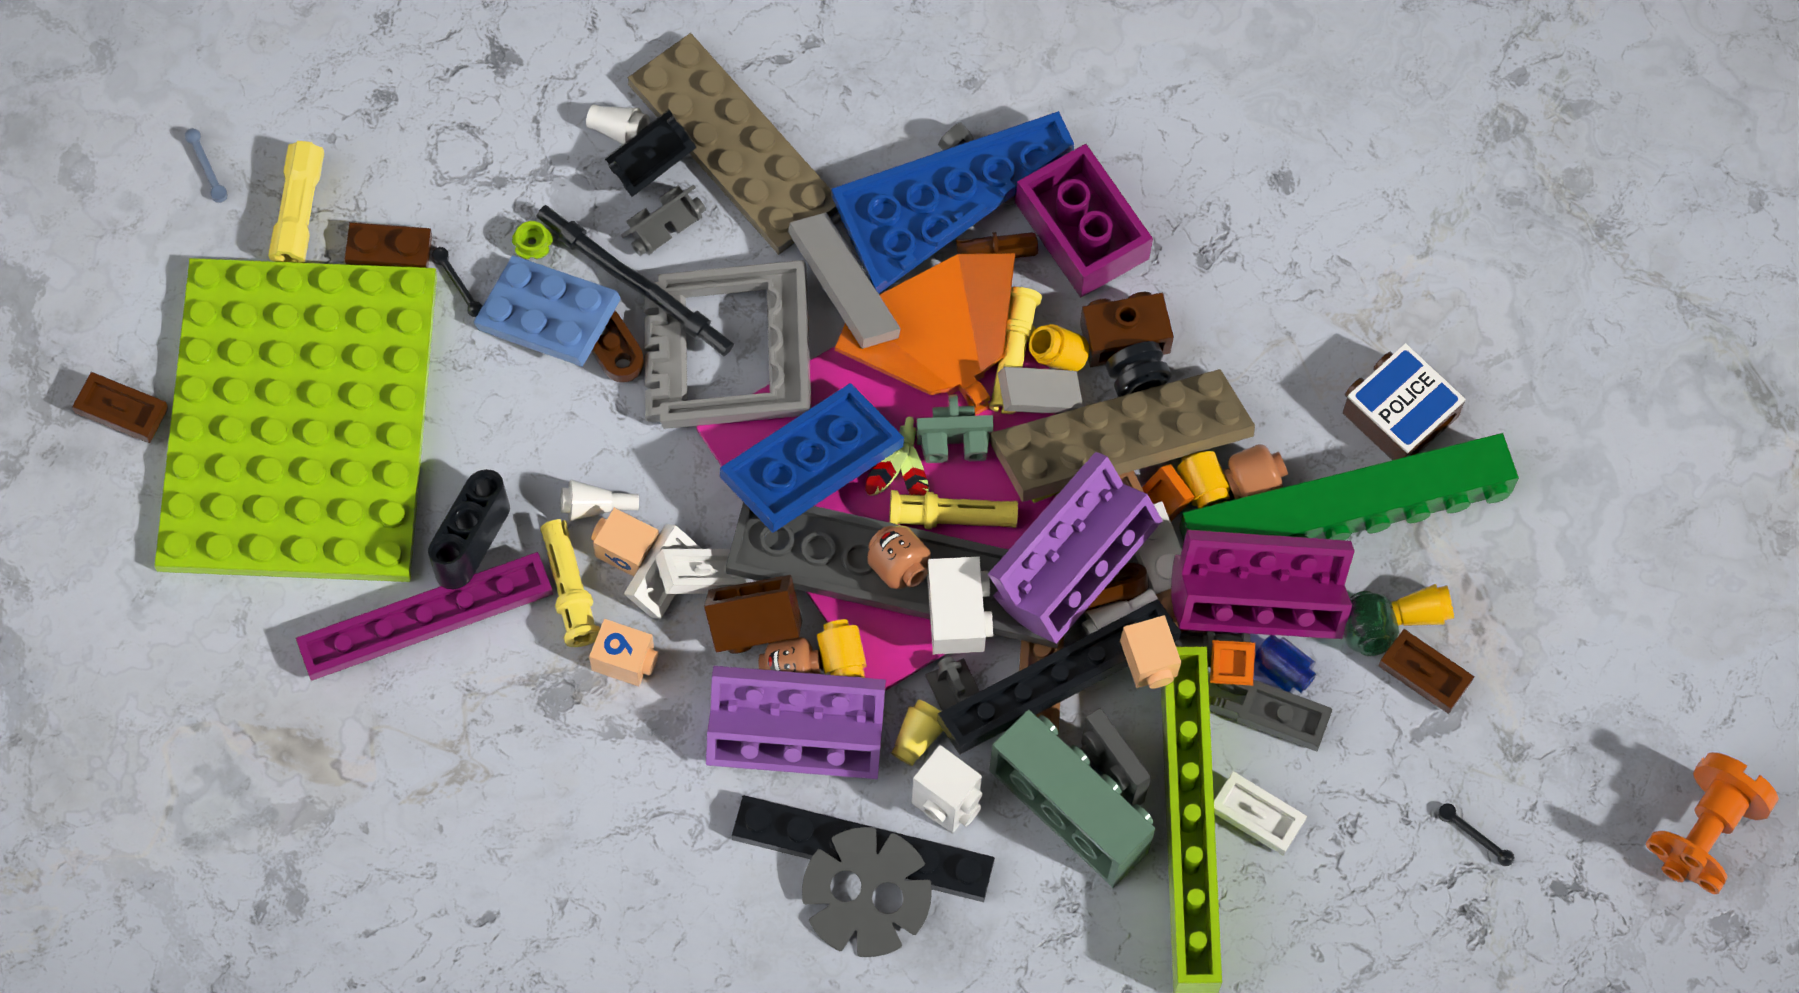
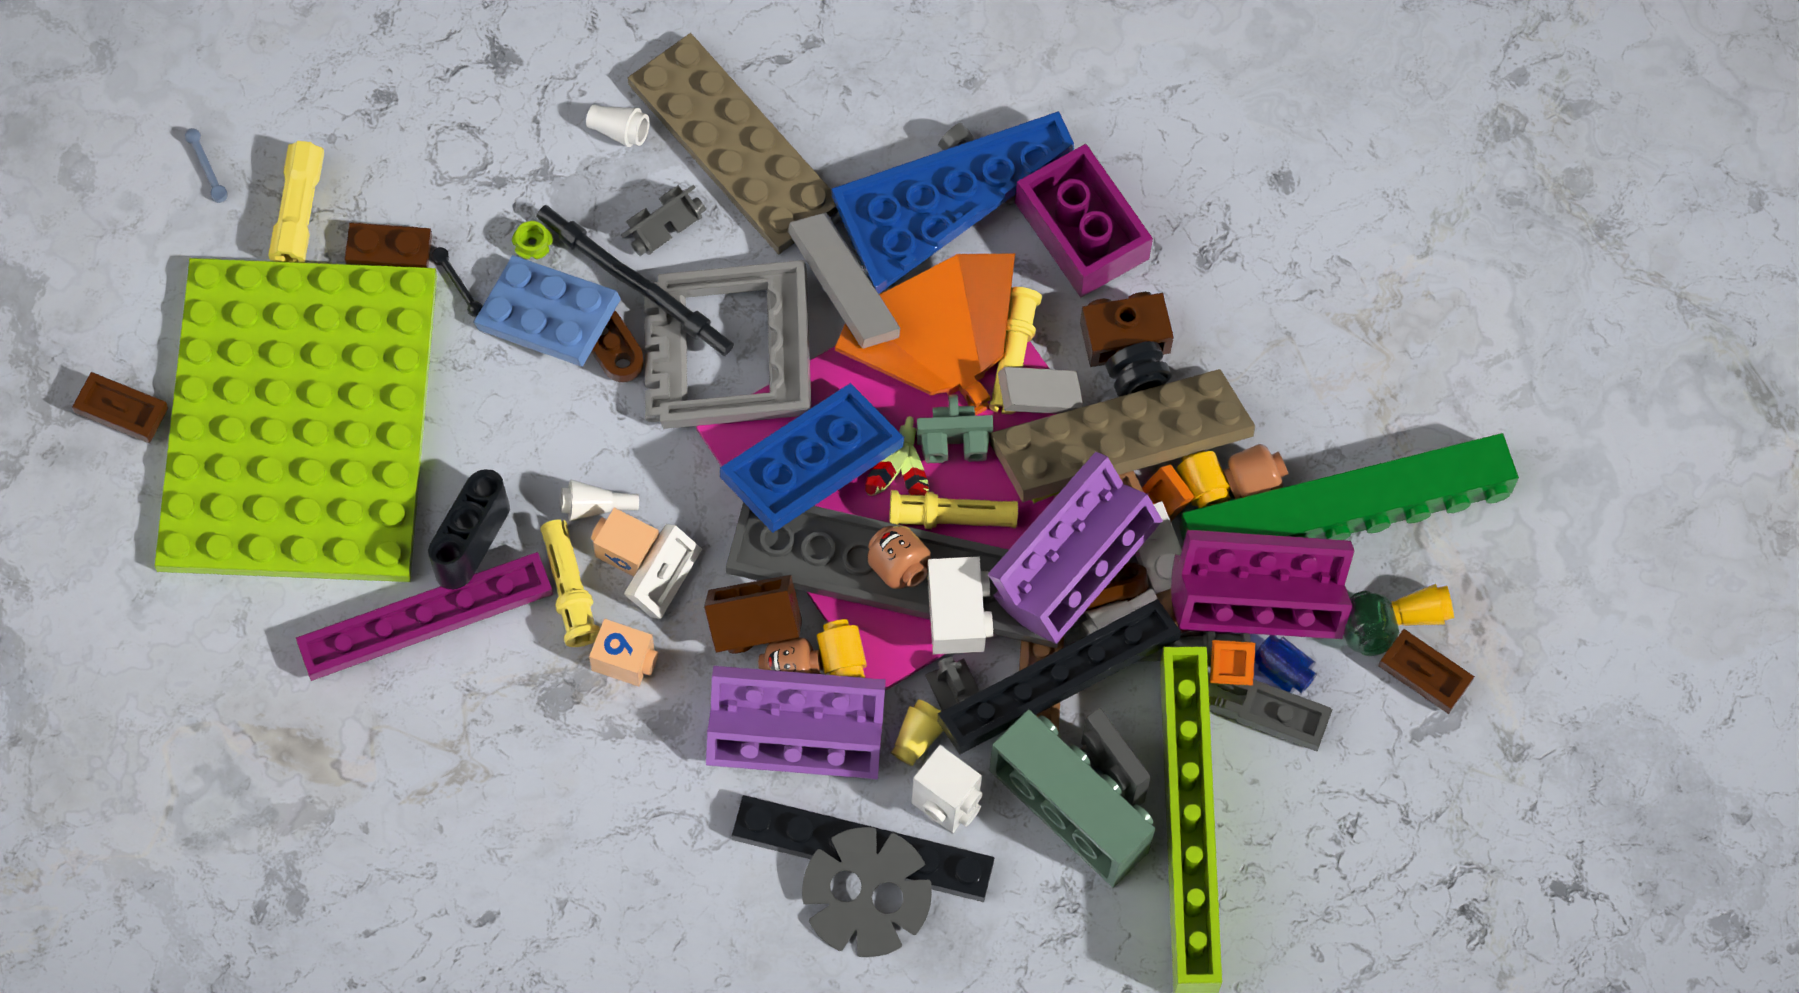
black hinge [605,109,697,197] -> none
white plate [655,549,747,594] -> none
reddish brown axle [956,232,1039,258] -> none
yellow brick [1029,324,1089,372] -> none
light nougat brick [1120,615,1181,689] -> none
white plate [1214,771,1307,856] -> none
piece [1342,343,1466,460] -> none
black hinge [1438,803,1515,866] -> none
orange piece [1646,752,1779,894] -> none

